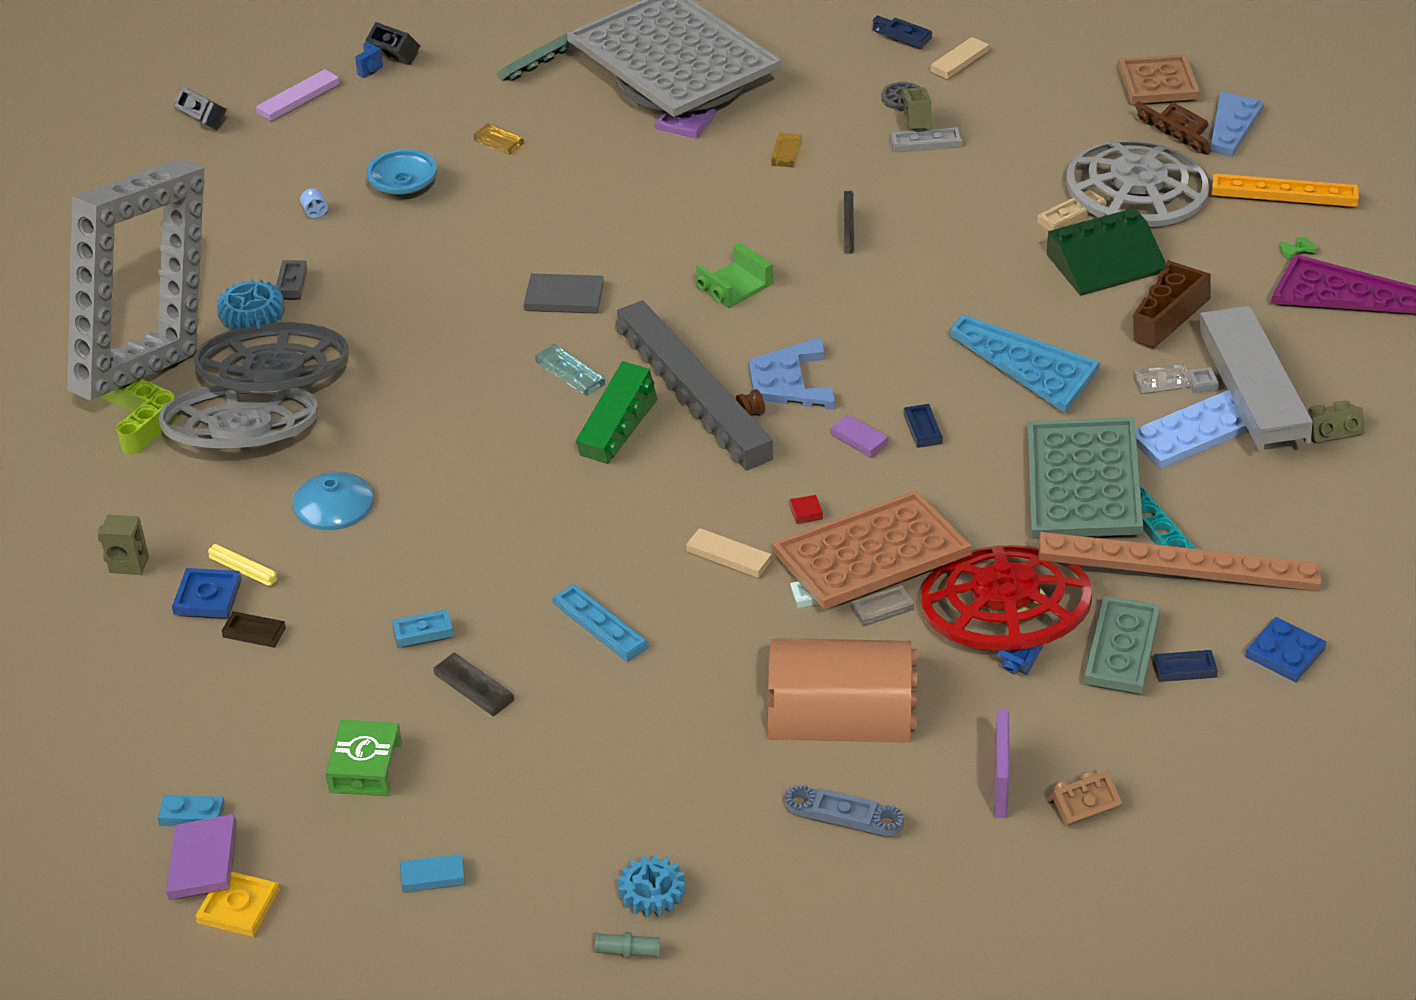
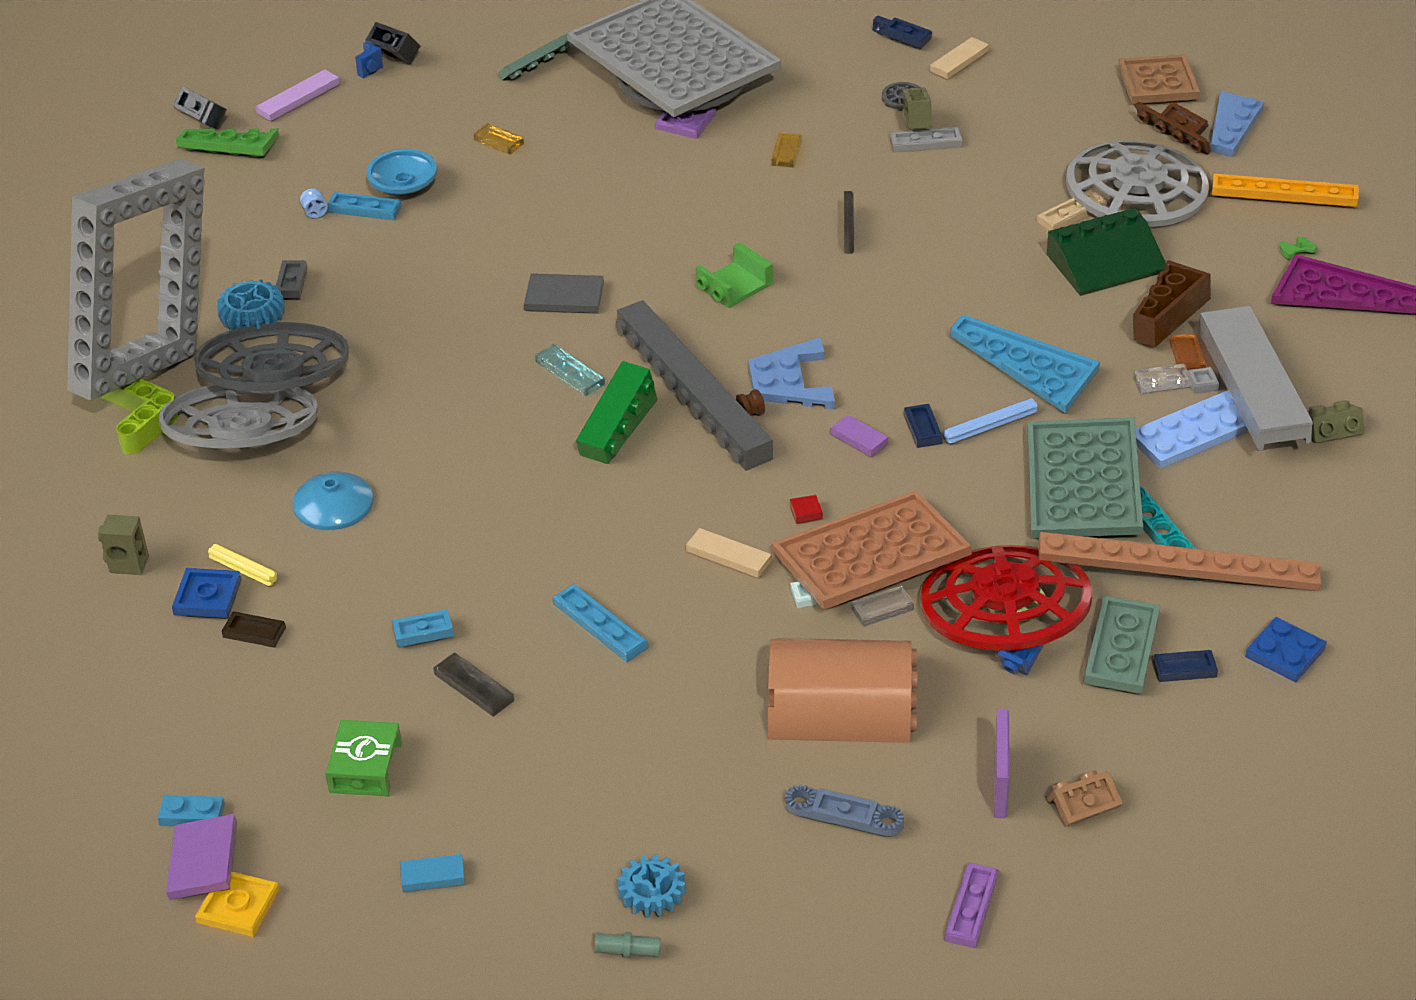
none -> bright green wing [176,128,279,157]
none -> dark azure tile [327,192,402,220]
none -> light blue axle [944,398,1037,444]
none -> medium lavender tile [945,863,999,949]
none -> clear orange tile [1170,334,1206,375]

